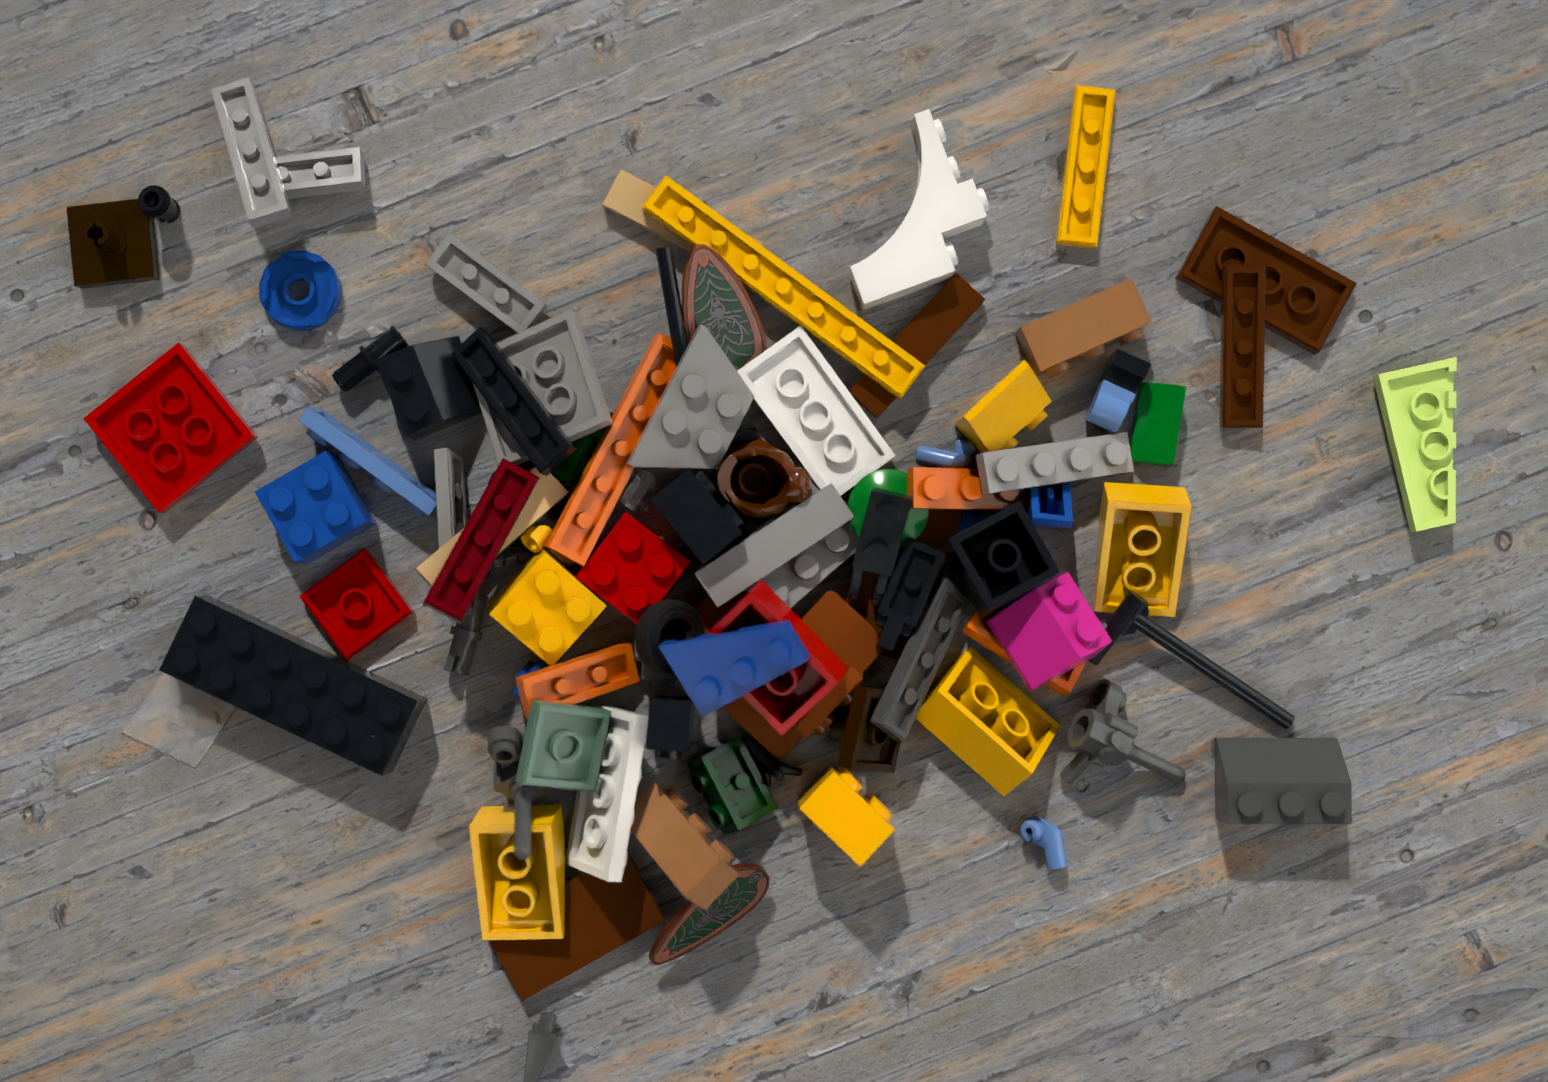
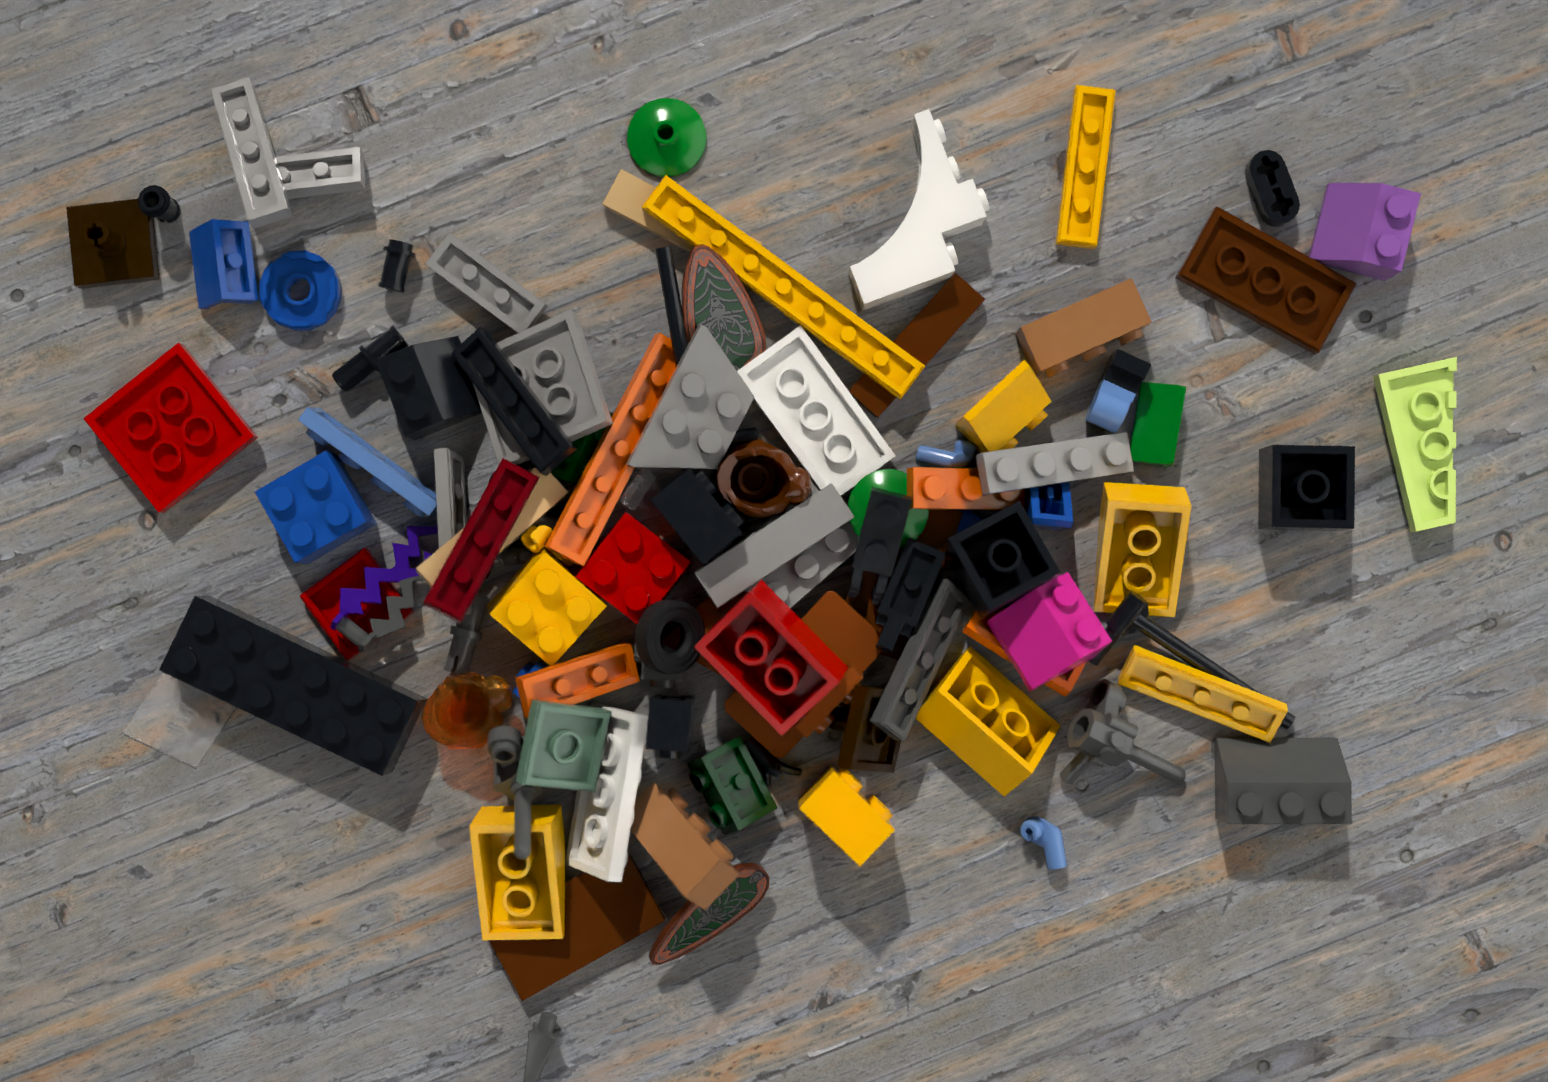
blue wing [658,620,810,717] -> none
reddish brown tile [1219,265,1266,428] -> none
none -> blue panel [189,219,259,309]
none -> piece [330,526,439,653]
none -> black pin [378,239,416,293]
none -> clear orange piece [422,671,512,750]
none -> green dish [627,98,706,178]
none -> yellow tile [1118,645,1288,743]
none -> black beam [1244,150,1300,227]
none -> black brick [1258,445,1355,531]
none -> medium lavender slope [1308,183,1421,281]

